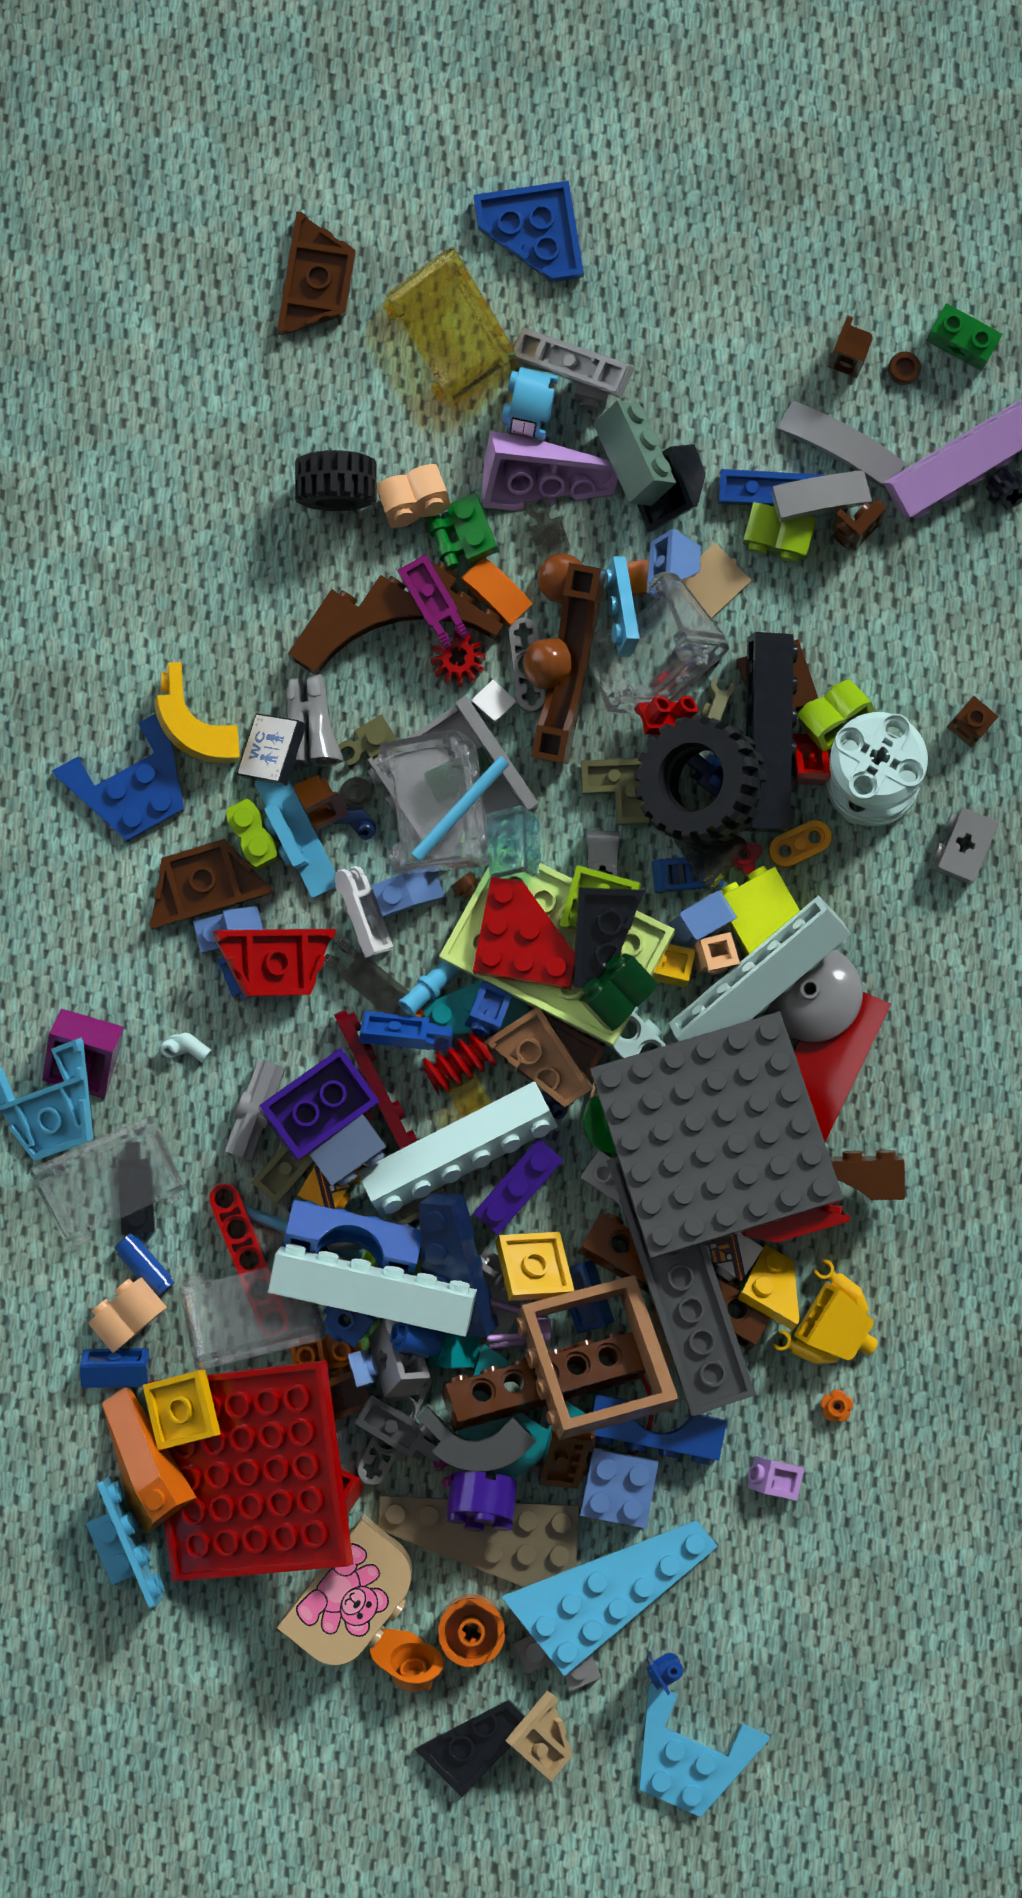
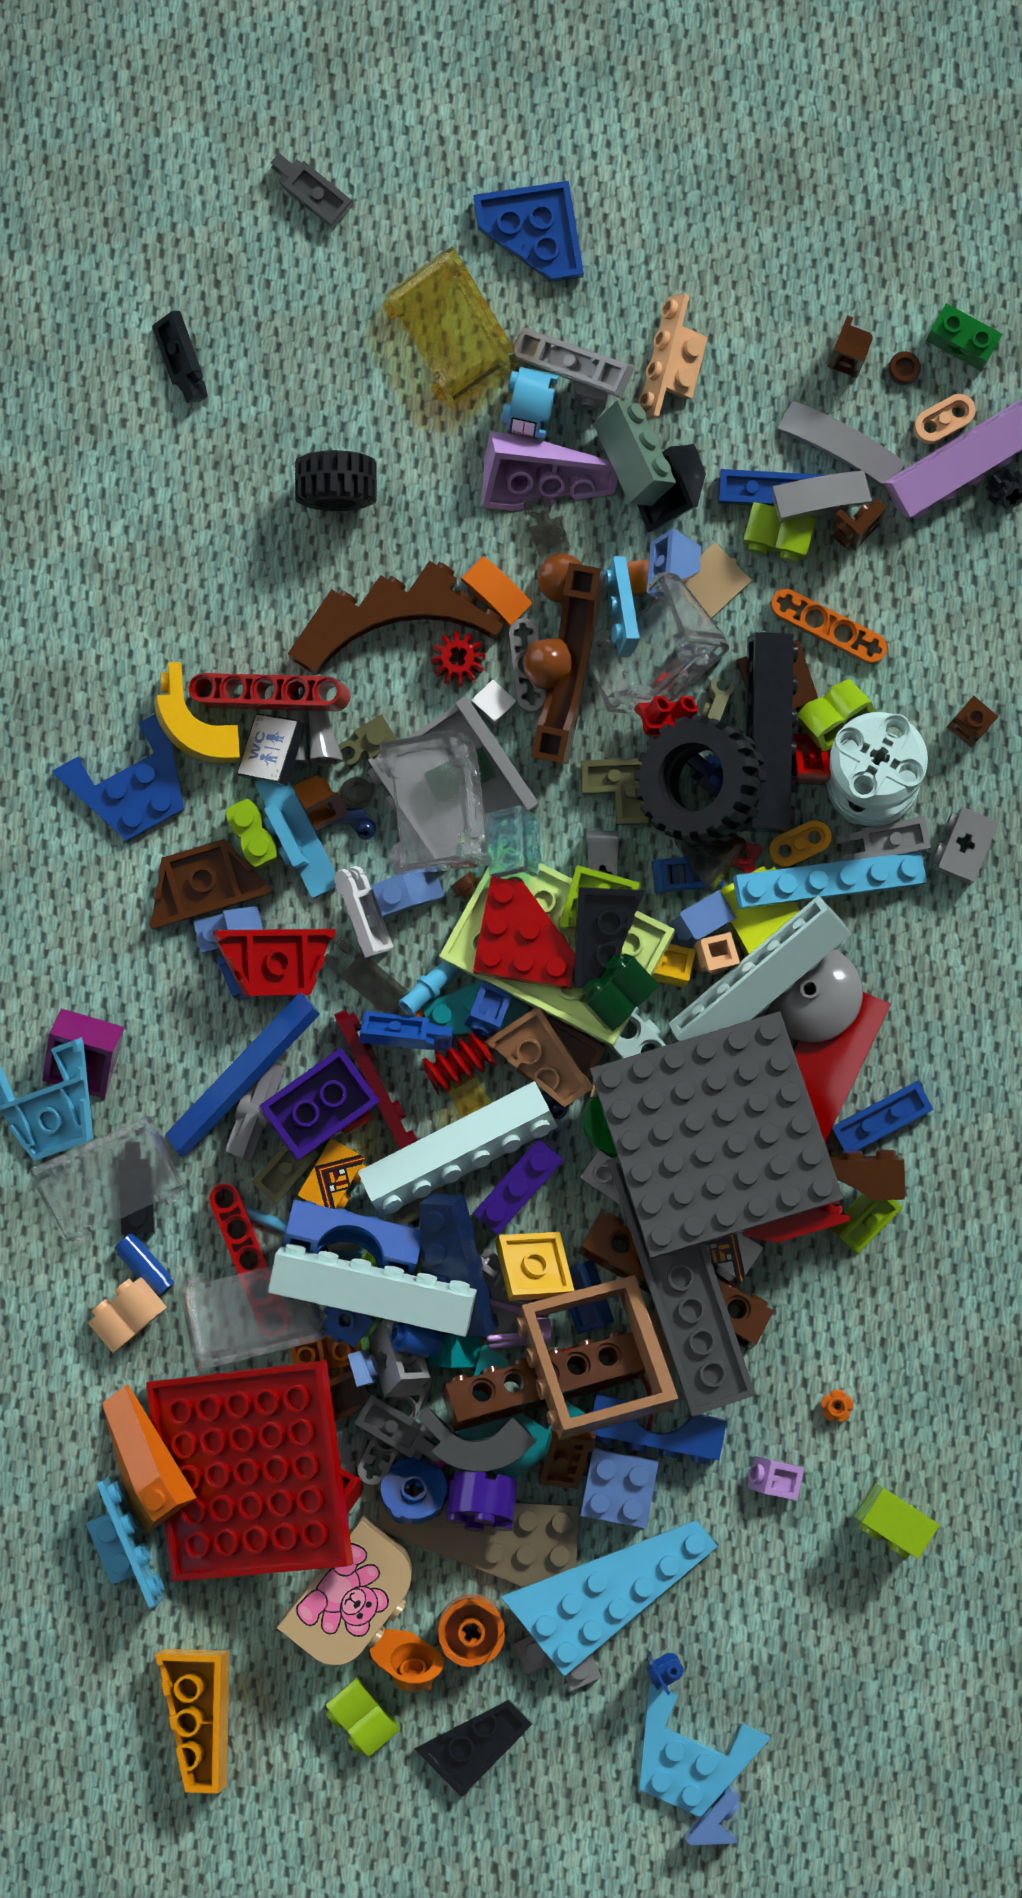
blue slope [80,1348,149,1388] -> none
yellow plate [142,1369,221,1450] -> none
light aqua arm [161,1033,212,1063] -> none
reddish brown wing [277,211,356,335] -> none
sand blue brick [308,1114,387,1187] -> none
light nougat brick [377,464,451,528] -> none
magenta hinge [397,554,469,649] -> none
medium azure bar [411,756,510,862] -> none
green plate [427,492,500,570] -> none
tan wing [505,1690,573,1781] -> none
yellow wing [737,1244,800,1330] -> none
yellow torso [772,1260,878,1364] -> none
none -> black hinge [152,311,208,403]
none -> light orange wedge [155,1649,230,1794]
none -> blue tile [165,992,320,1157]
none -> red beam [188,673,351,712]
none -> dark grey hinge [270,153,353,229]
none -> lime brick [326,1676,401,1757]
none -> blue plate [381,1458,447,1524]
none -> light nougat bracket [638,293,708,420]
none -> medium blue slope [684,1785,740,1846]
none -> medium azure plate [733,851,927,910]
none -> orange beam [770,589,887,664]
none -> lime slope [829,1193,903,1255]
none -> blue plate [831,1081,934,1151]
none -> light grey hinge [835,816,931,861]
none -> lime brick [854,1482,940,1559]
none -> light nougat plate [914,394,976,444]

